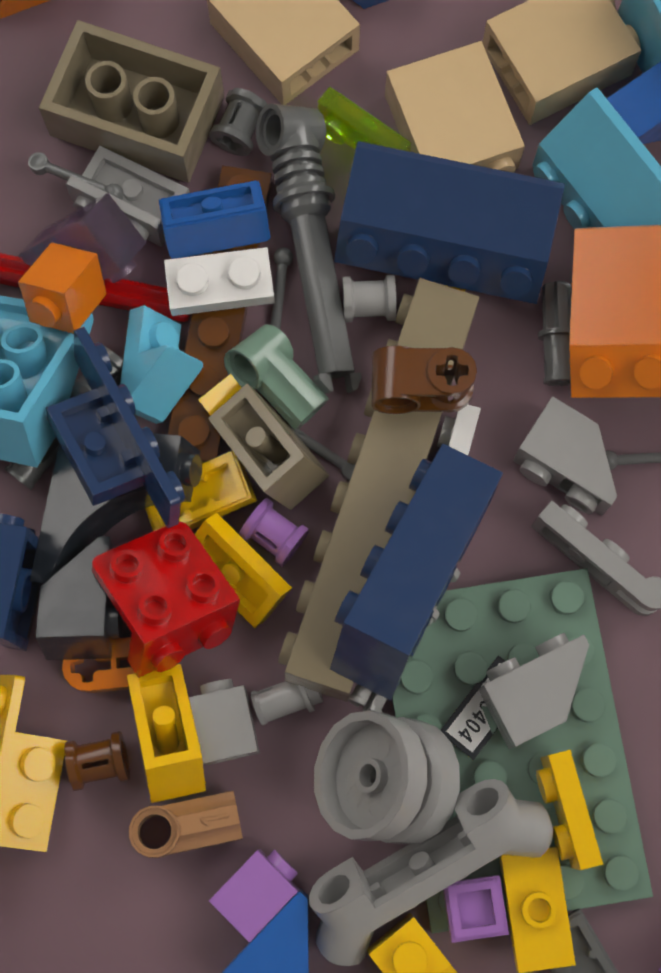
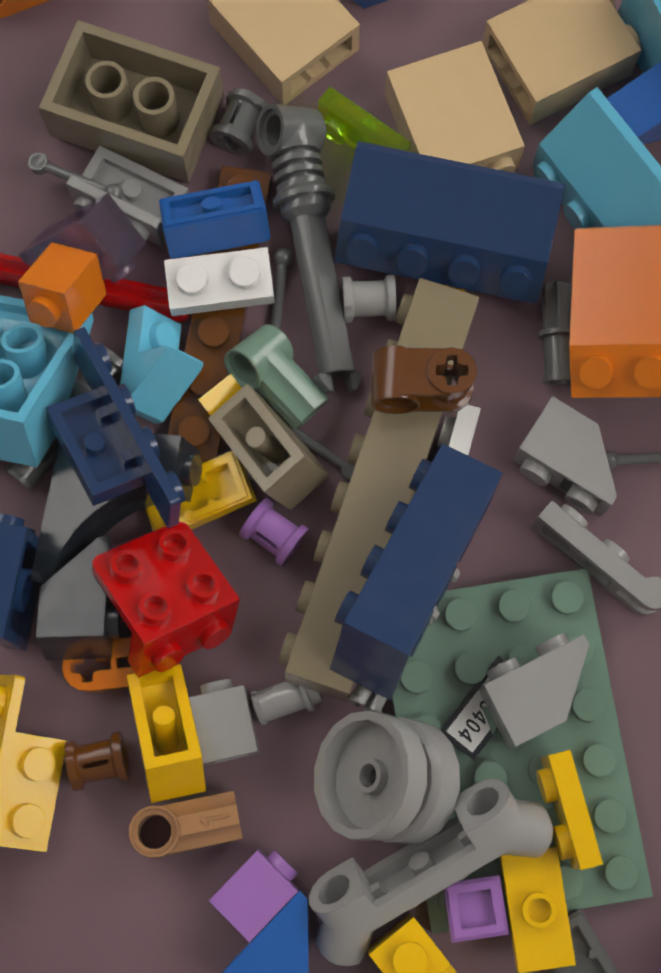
yellow plate [195,513,292,628] -> none

